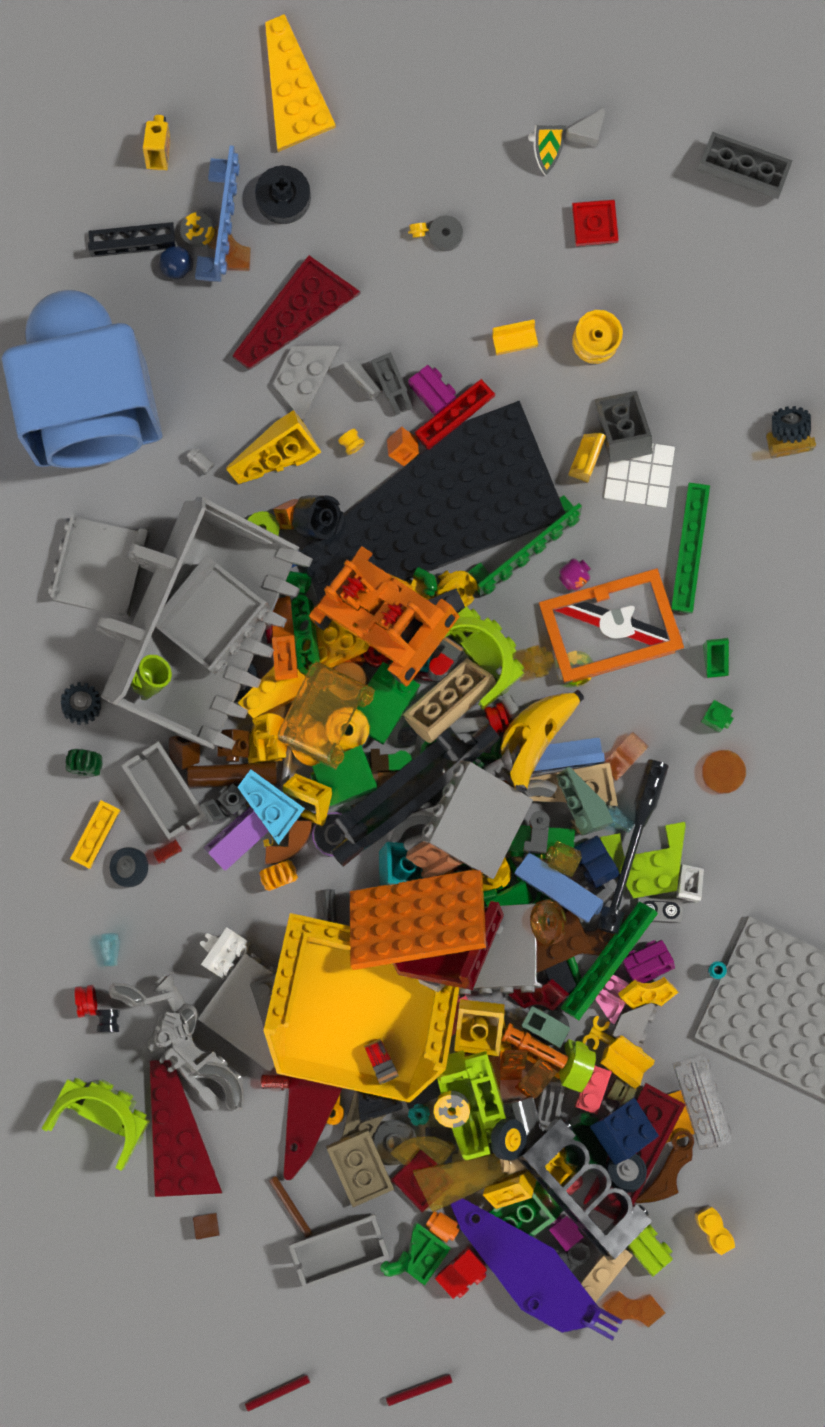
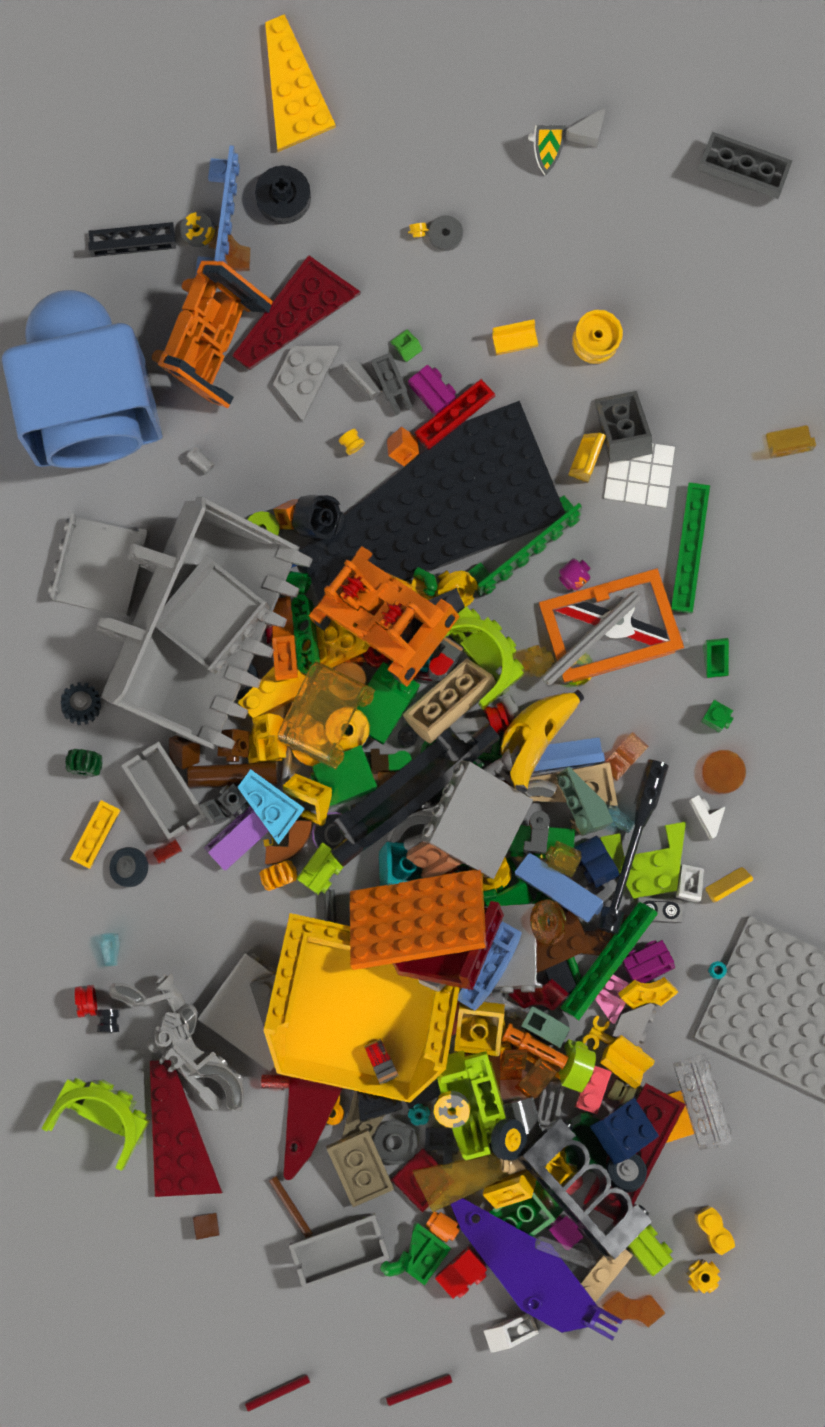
lime piece [130,655,172,701] -> none
yellow torso [143,115,170,170] -> none
dark blue hair [159,246,193,279] -> none
white plate [200,927,251,980] -> none
yellow wedge [226,410,321,484] -> none
clear yellow brick [390,1136,457,1165] -> none
red plate [572,200,619,246] -> none
reddish brown piece [635,1128,694,1203] -> none
black wheel [772,406,811,443] -> none
none -> orange container [152,261,273,408]
none -> lime brick [297,843,345,895]
none -> bright green slope [390,329,422,362]
none -> medium blue slope [458,921,522,1011]
none -> white slope [484,1313,539,1353]
none -> clear axle [535,1236,596,1269]
none -> light grey axle [542,591,641,686]
none -> yellow brick [686,1259,721,1294]
none -> white slope [689,795,725,840]
none -> yellow slope [705,867,754,903]

